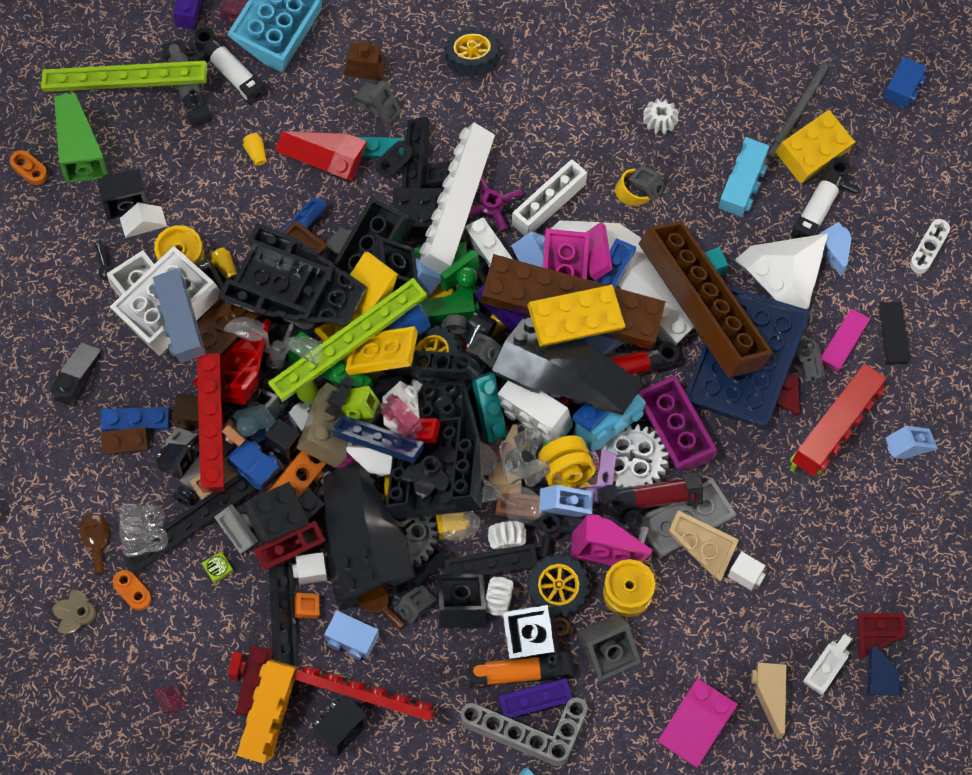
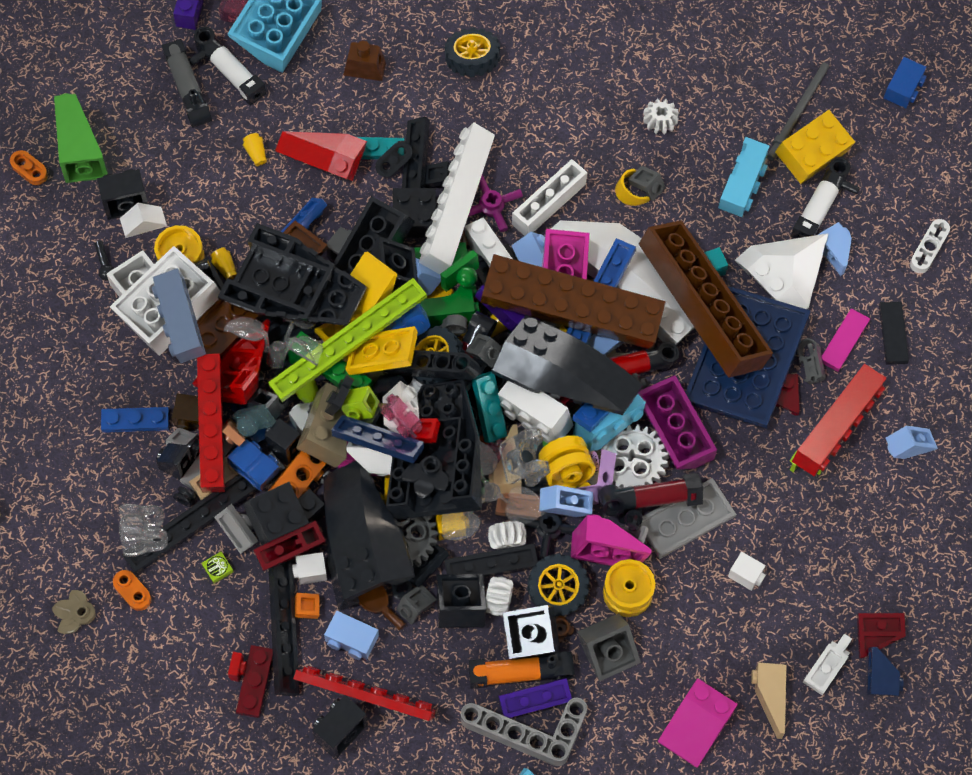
lime plate [41,61,207,92] -> none
black slope [50,342,102,407] -> none
reddish brown piece [80,514,110,575] -> none
reddish brown plate [100,427,148,454] -> none
clear pink plate [154,686,186,714] -> none
light orange wedge [237,659,298,764] -> none
dark grey tile [352,81,402,126] -> none
black bush [506,196,525,215] -> none
yellow plate [527,285,625,347] -> none
dark pink tile [585,222,612,280] -> none
tan wing [667,510,739,581] -> none

